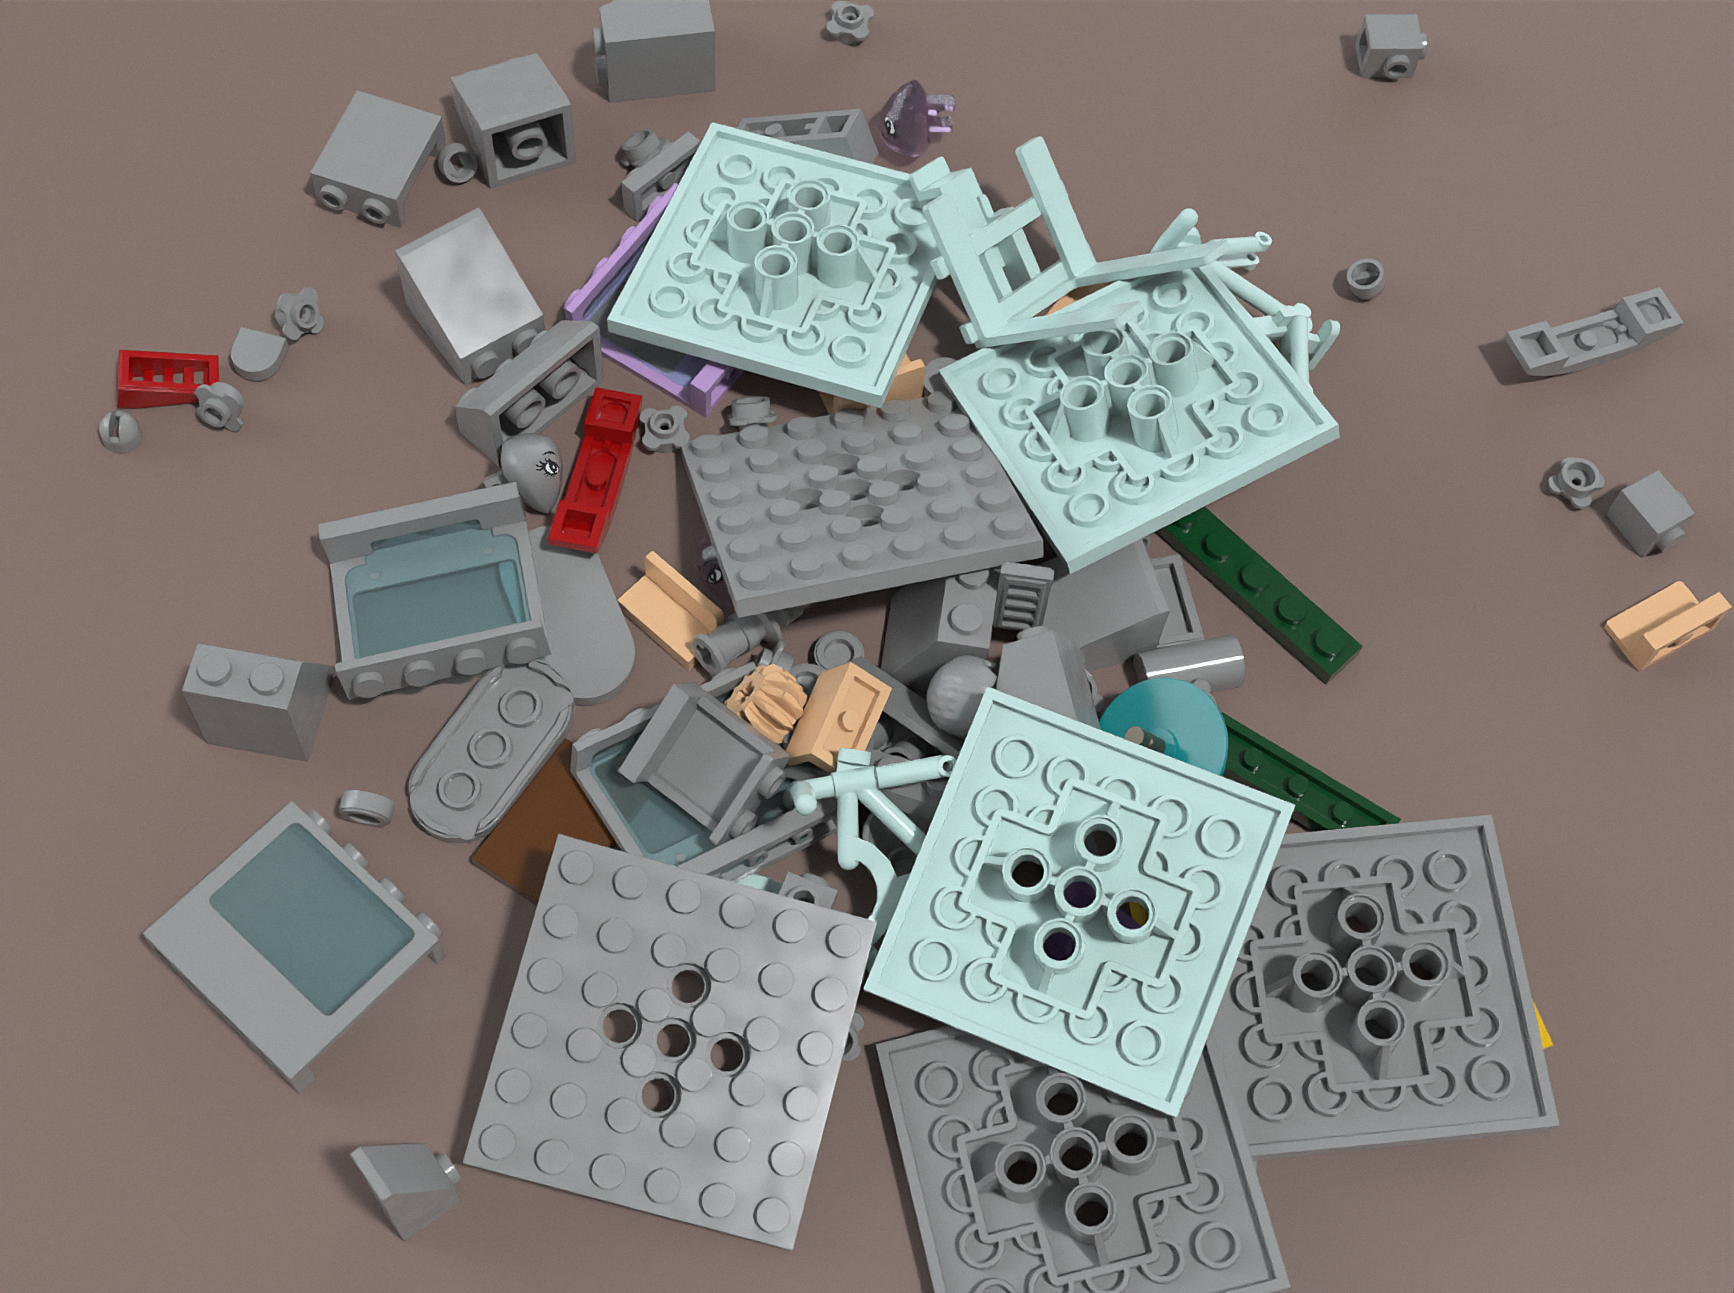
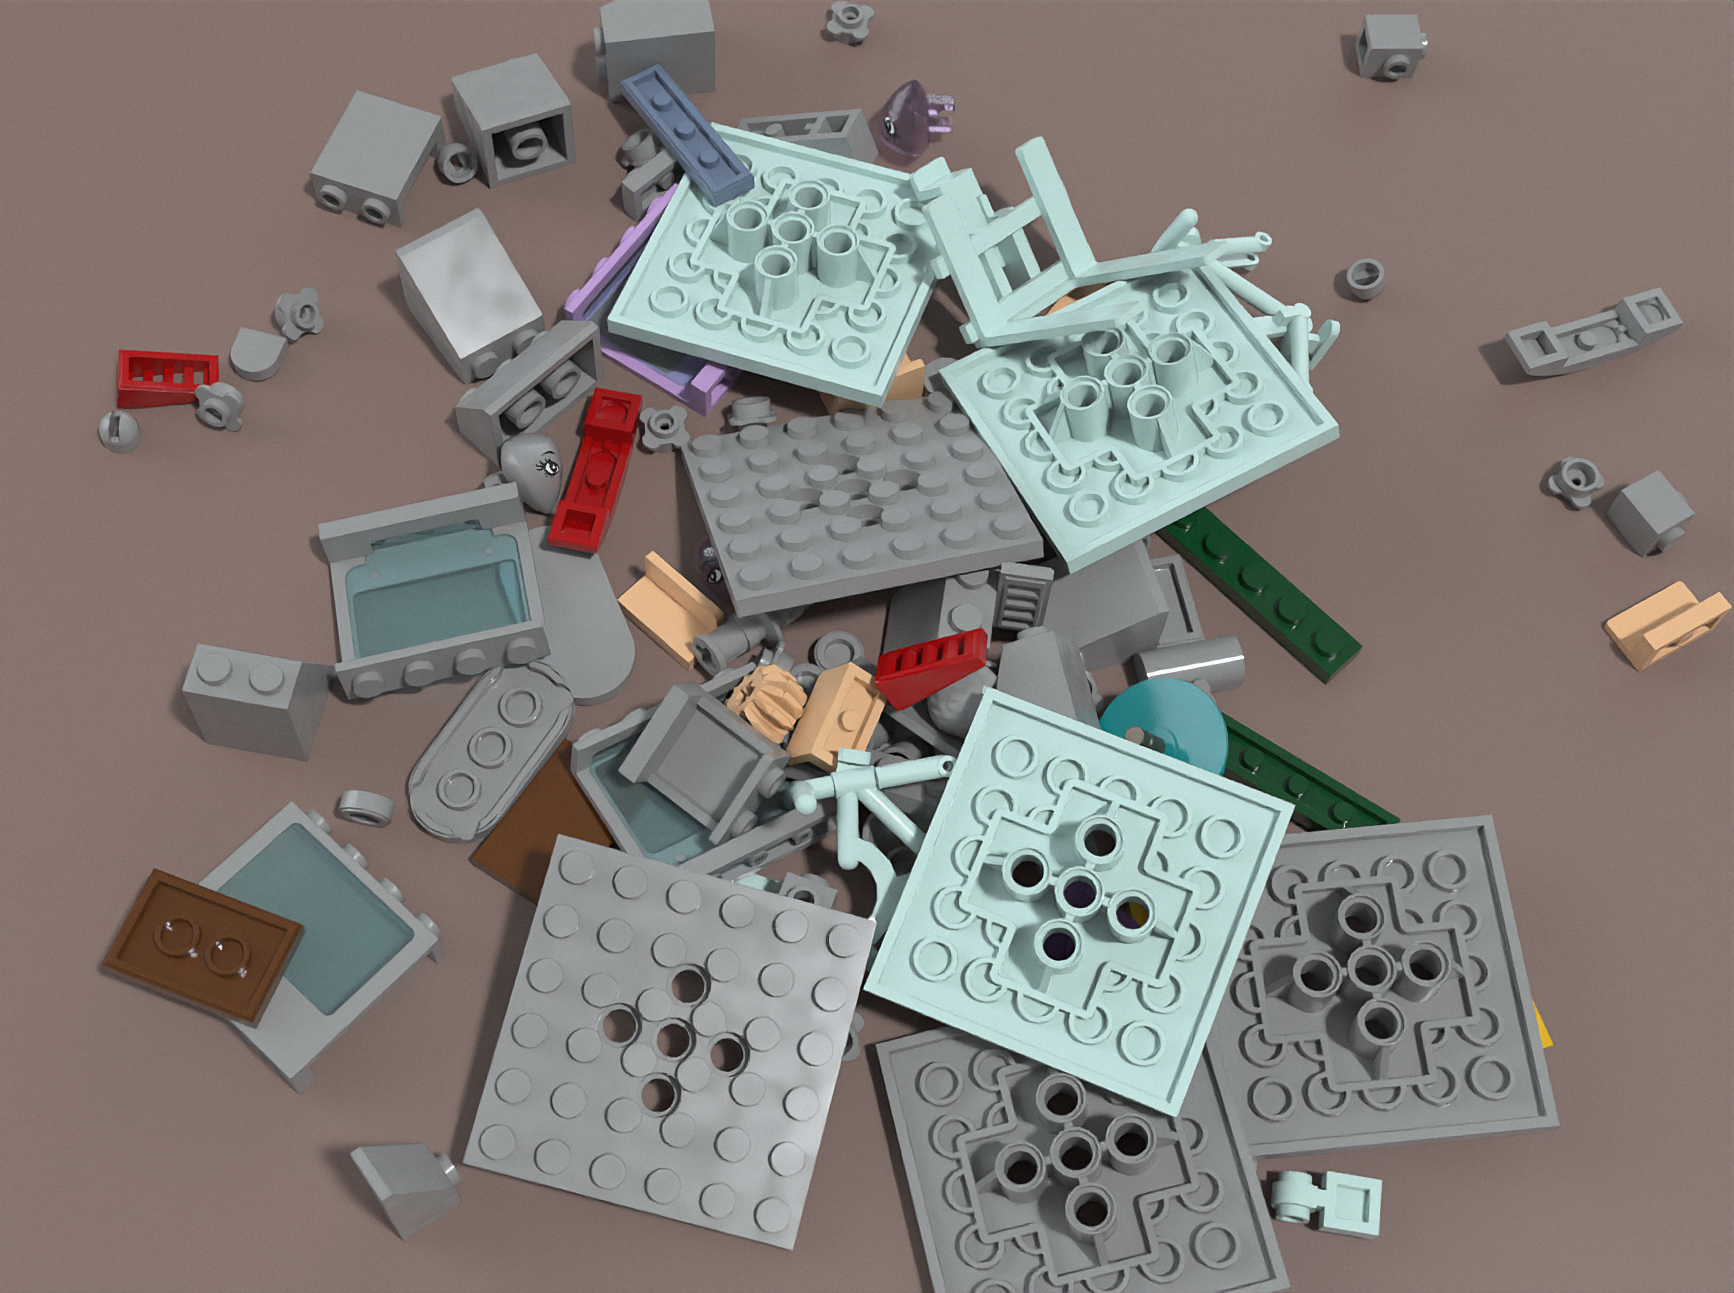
none -> reddish brown tile [101,868,306,1029]
none -> sand blue tile [620,63,755,207]
none -> red slope [875,628,988,711]
none -> light aqua plate [1271,1171,1382,1240]

